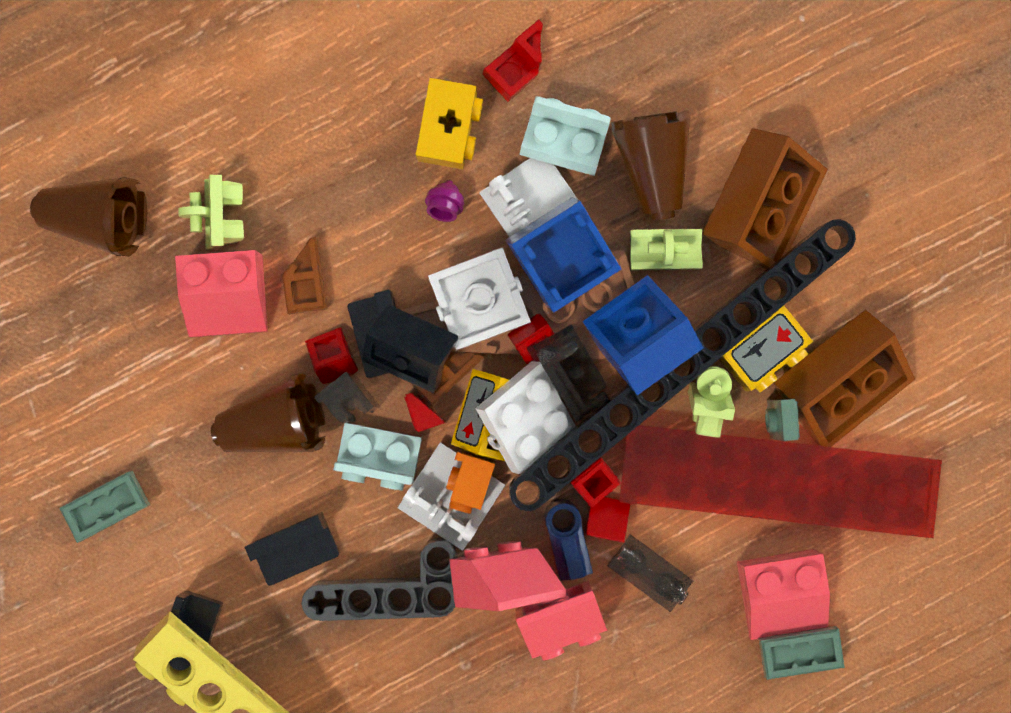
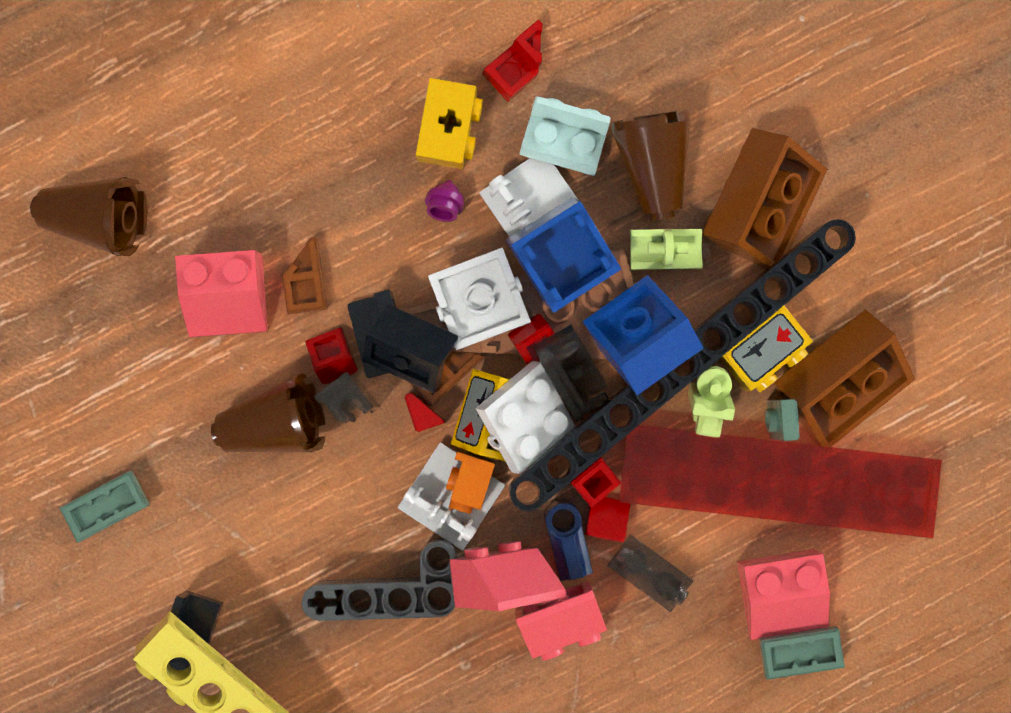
yellowish green hips [178,175,244,250] -> none
black panel [244,512,340,586] -> none
light aqua bracket [333,423,422,491] -> none

